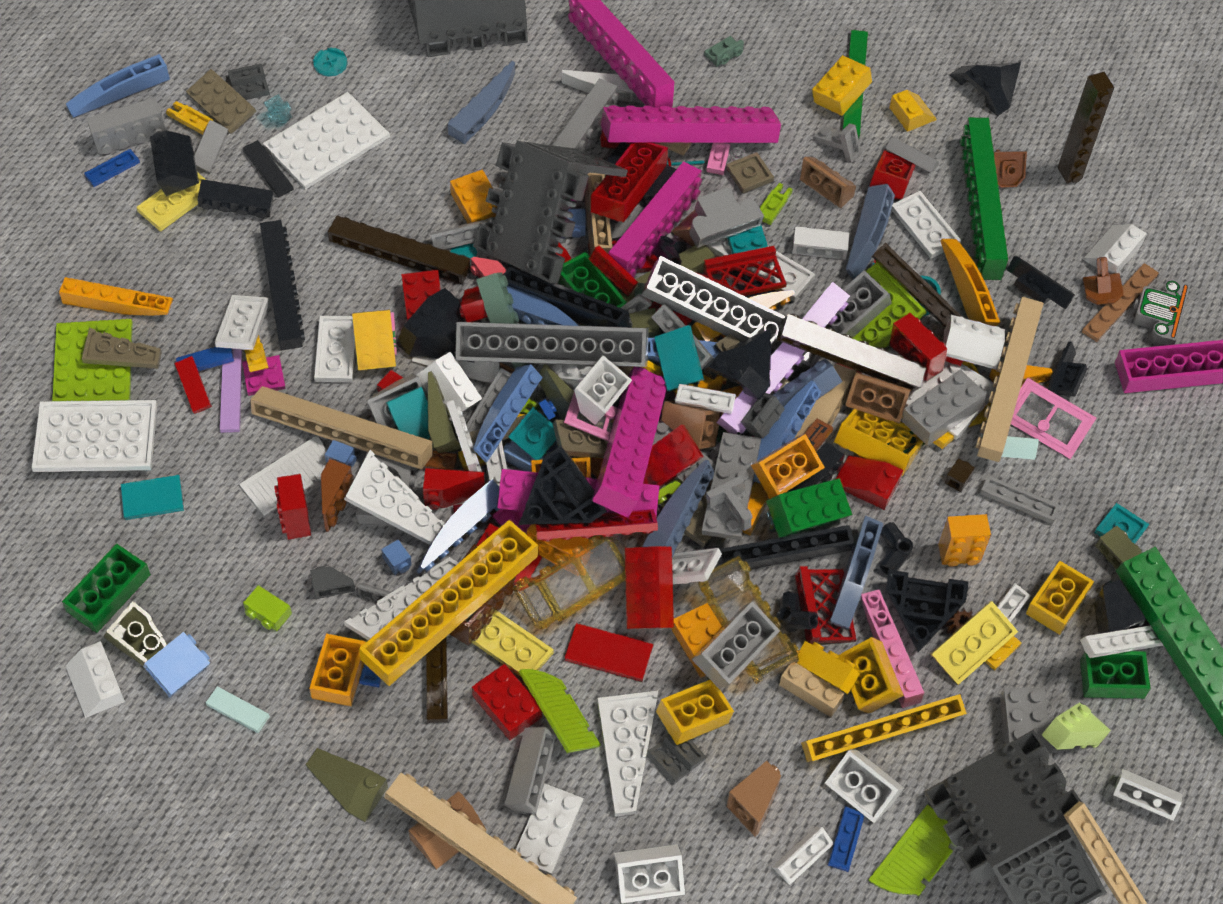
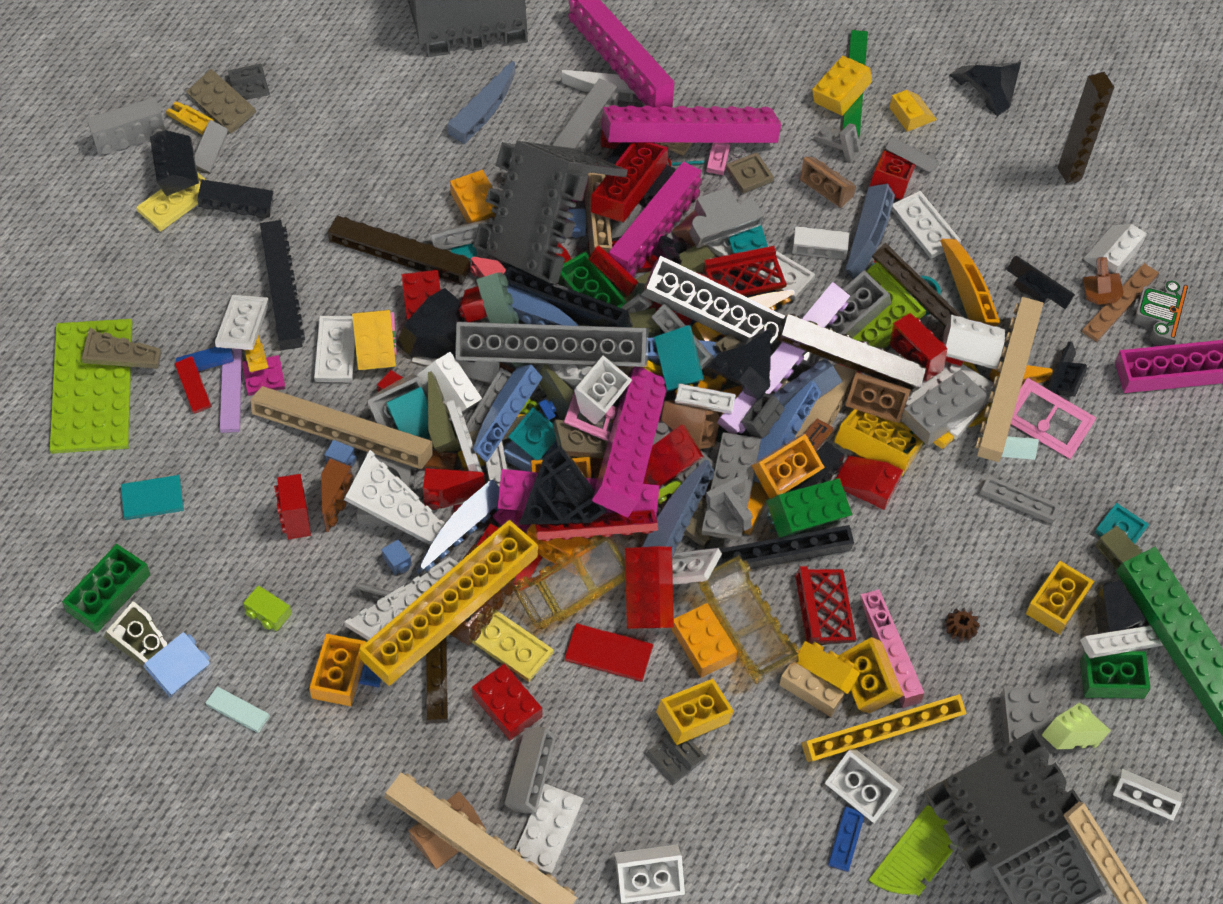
white plate [32,400,157,472] -> none
light orange slope [59,277,173,316] -> none
medium blue slope [66,54,170,118] -> none
white slope [66,641,125,718] -> none
blue tile [84,149,140,187] -> none
white piece [239,436,327,516] -> none
black tile [243,140,294,198] -> none
white plate [263,92,390,190] -> none
clear light blue brick [264,94,292,125] -> none
olive wedge [306,748,388,822] -> none
dark grey slope [310,566,355,599] -> none
teal tile [313,47,348,77] -> none
lime piece [519,669,601,753] -> none
white wing [597,691,658,817] -> none
light grey brick [692,601,780,690] -> none
sand green bracket [704,36,744,67] -> none
medium nougat slope [726,761,781,837] -> none
lime hinge [760,183,793,225] -> none
white slope [772,826,834,885] -> none
black piece [776,591,818,633] -> none
sand blue slope [829,516,883,630] -> none
black piece [880,522,913,575] -> none
black wedge [886,570,969,653] -> none
light yellow plate [931,601,1018,685] -> none
light orange brick [938,514,991,567] -> none
dark brown brick [944,458,975,492] -> none
green brick [960,117,1008,280] -> none
yellow plate [985,636,1022,671] -> none
dark orange piece [994,149,1027,187] -> none
white slope [997,583,1031,622] -> none

